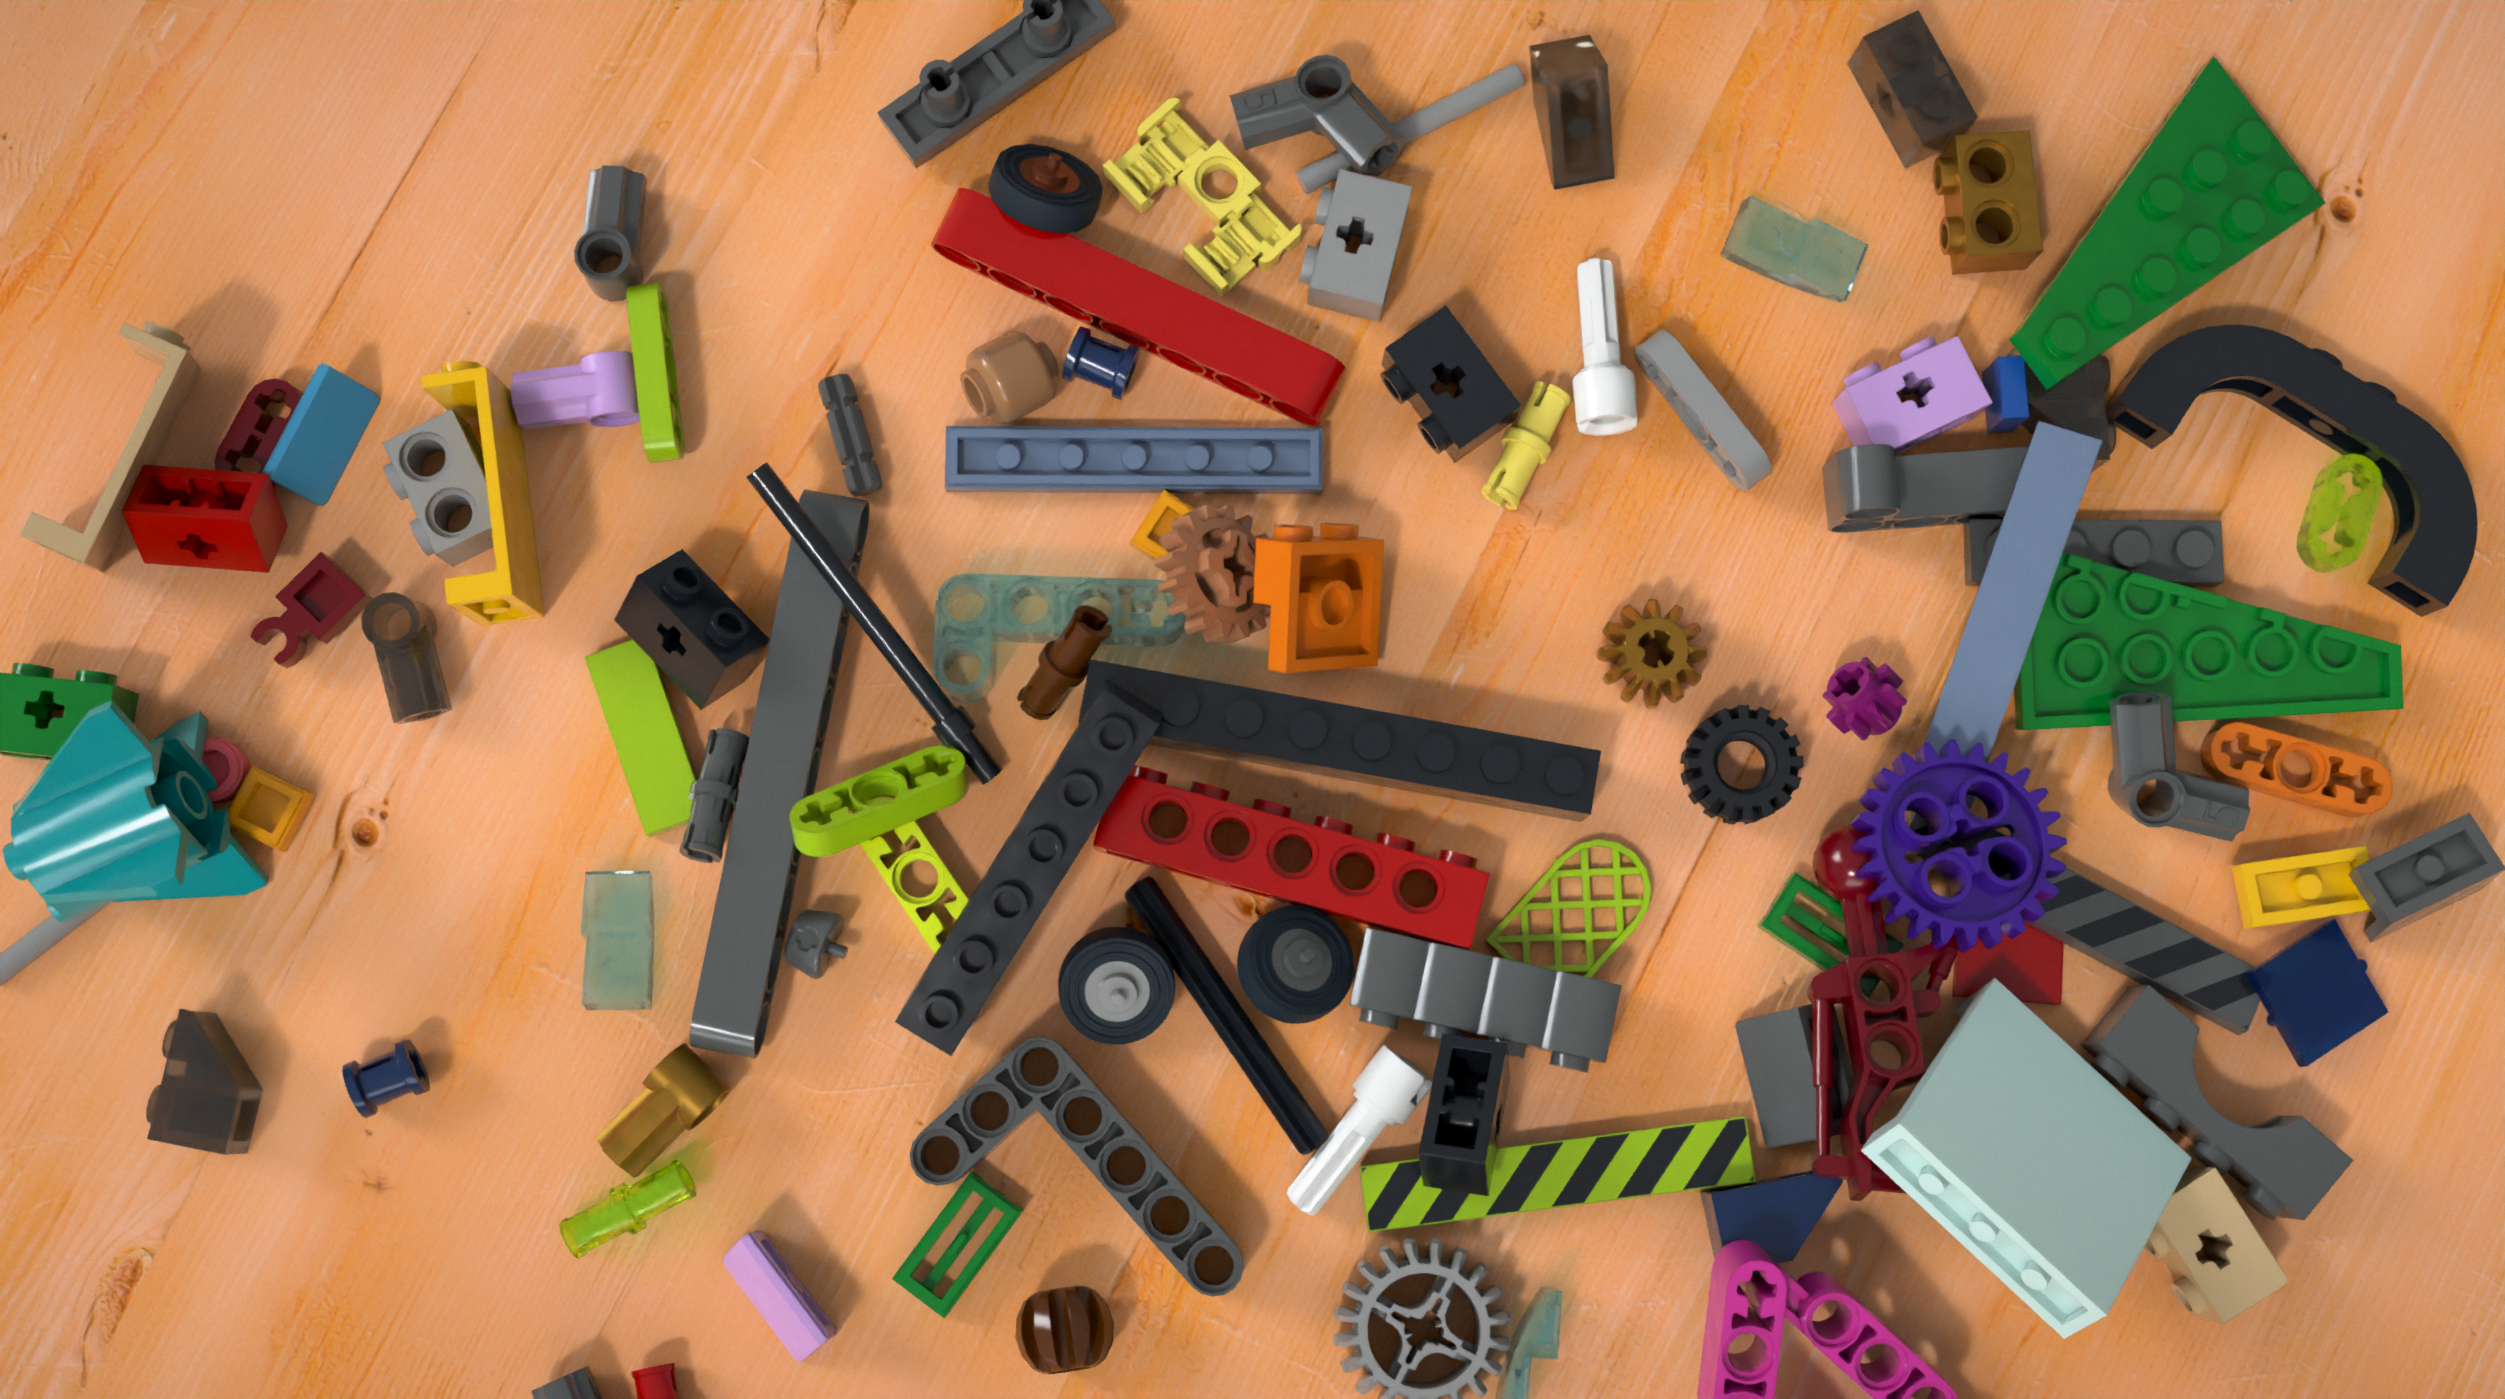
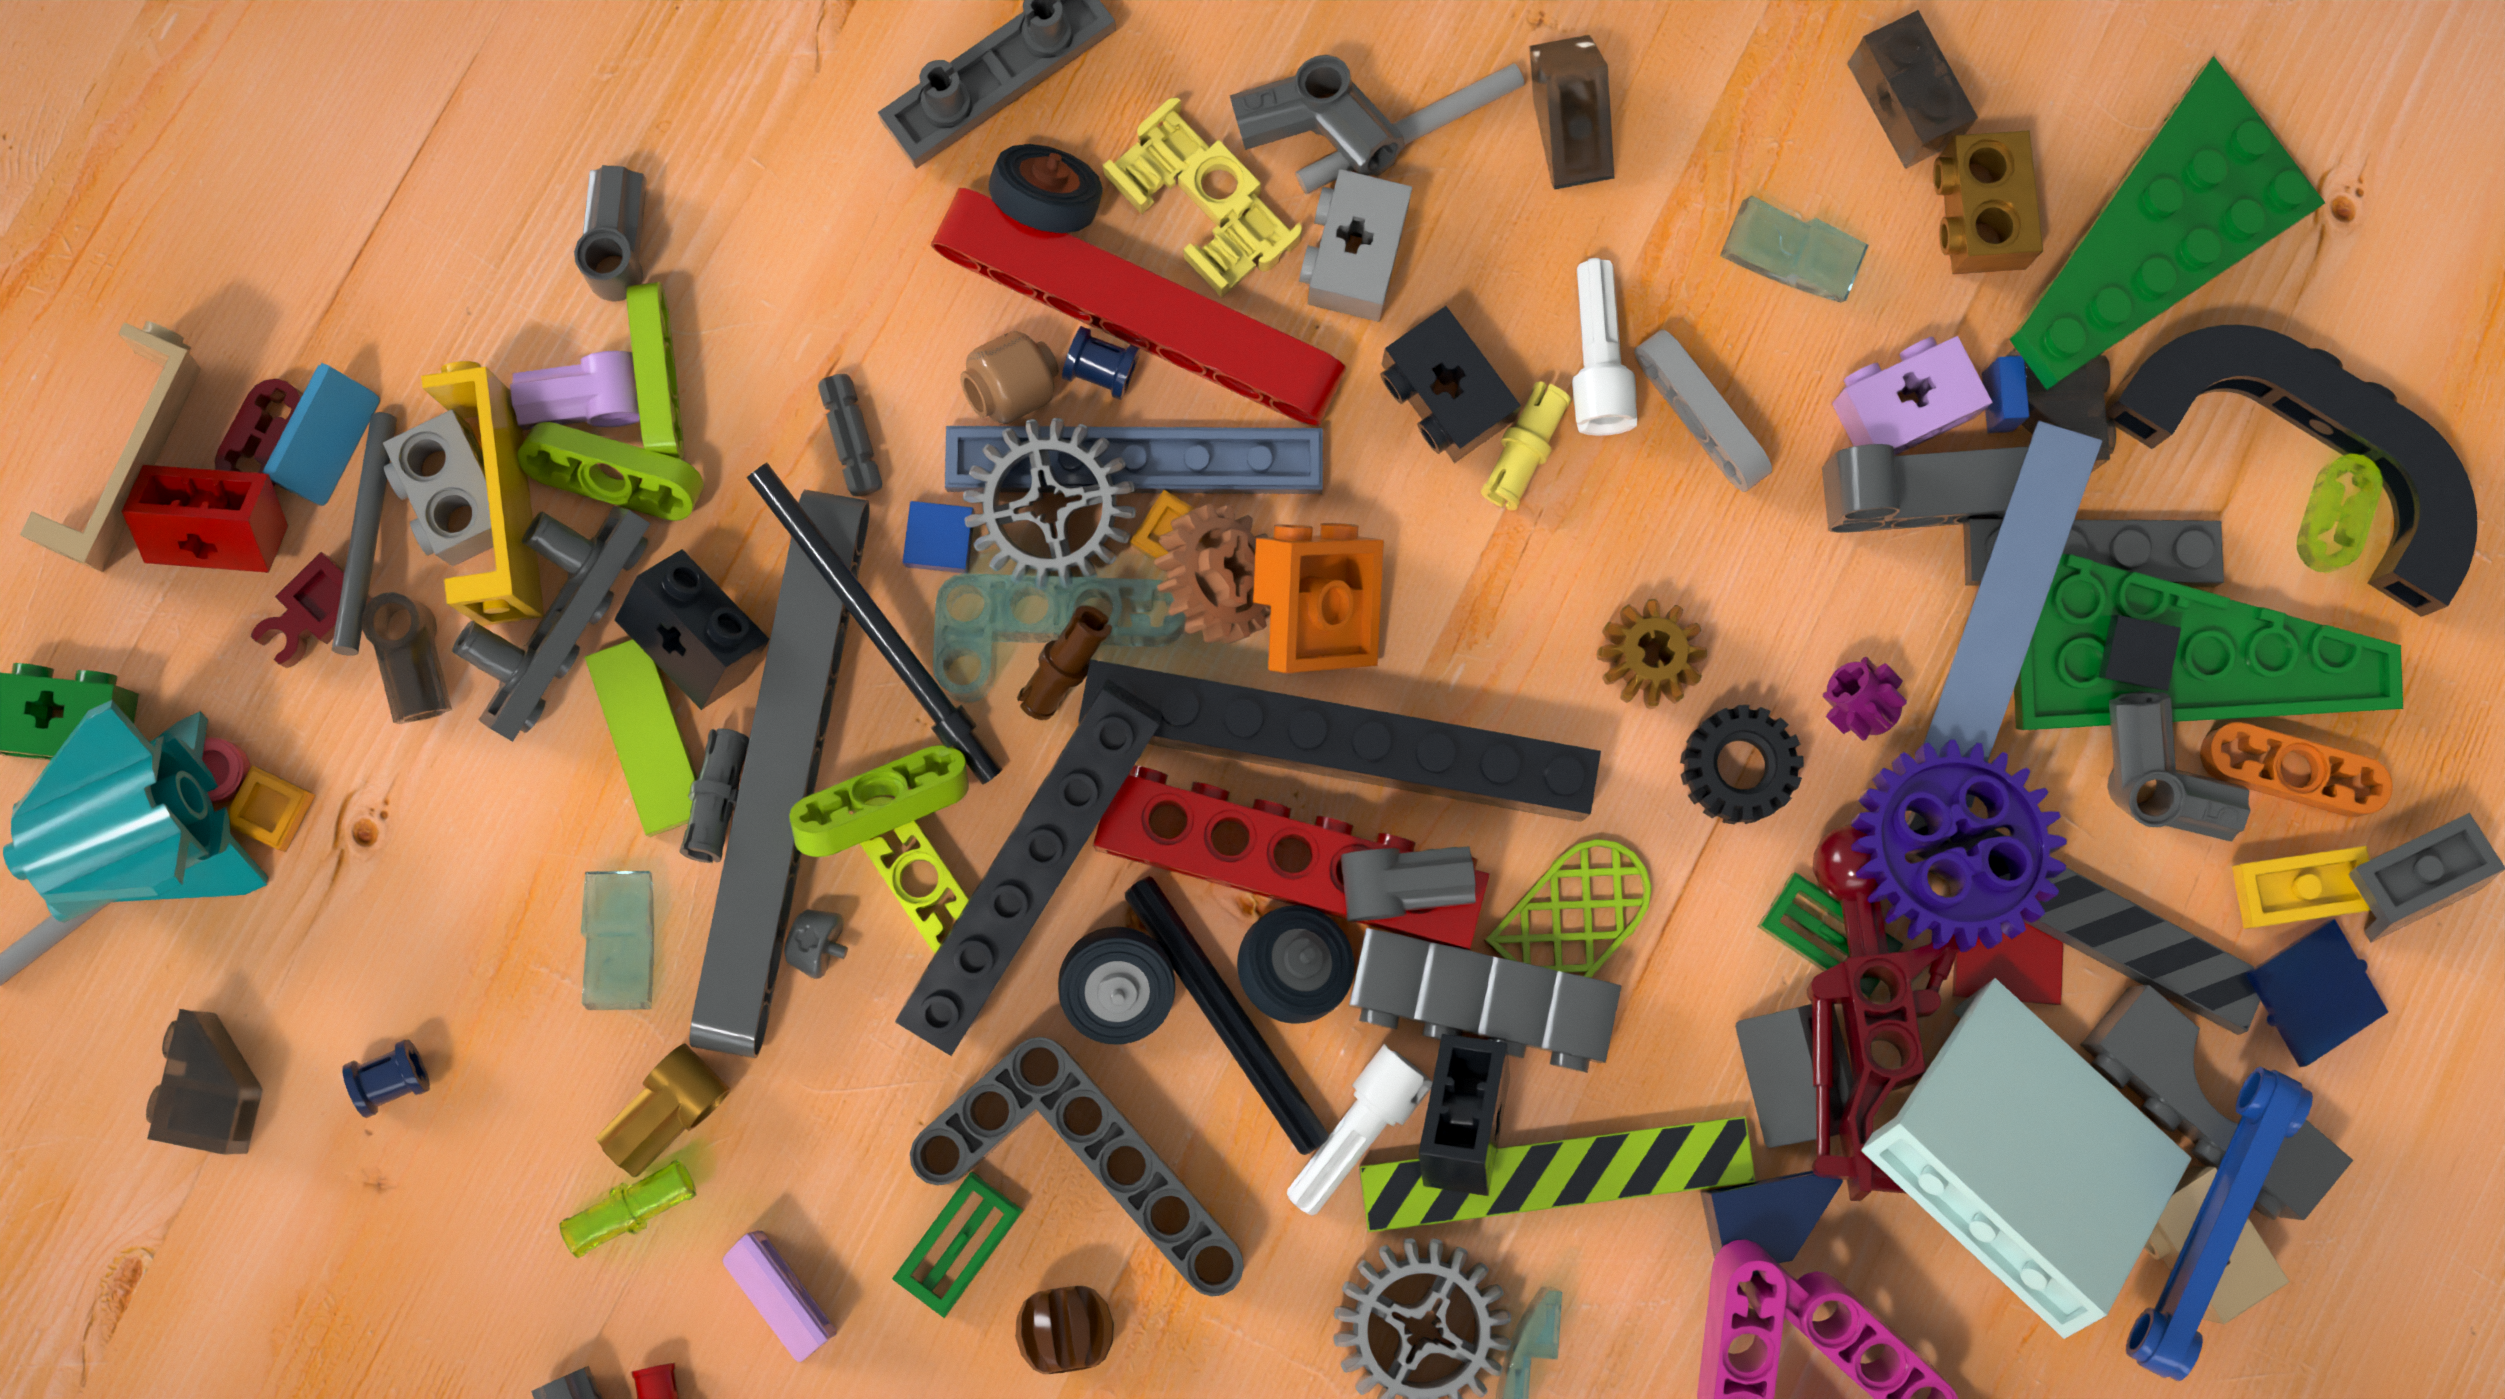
none -> dark grey bar [332,412,397,656]
none -> dark grey plate [452,506,651,742]
none -> lime beam [517,422,704,521]
none -> blue tile [903,501,975,574]
none -> light grey gear [963,418,1136,590]
none -> dark grey piece [1341,846,1476,921]
none -> black tile [2098,615,2181,691]
none -> blue piece [2126,1066,2313,1381]

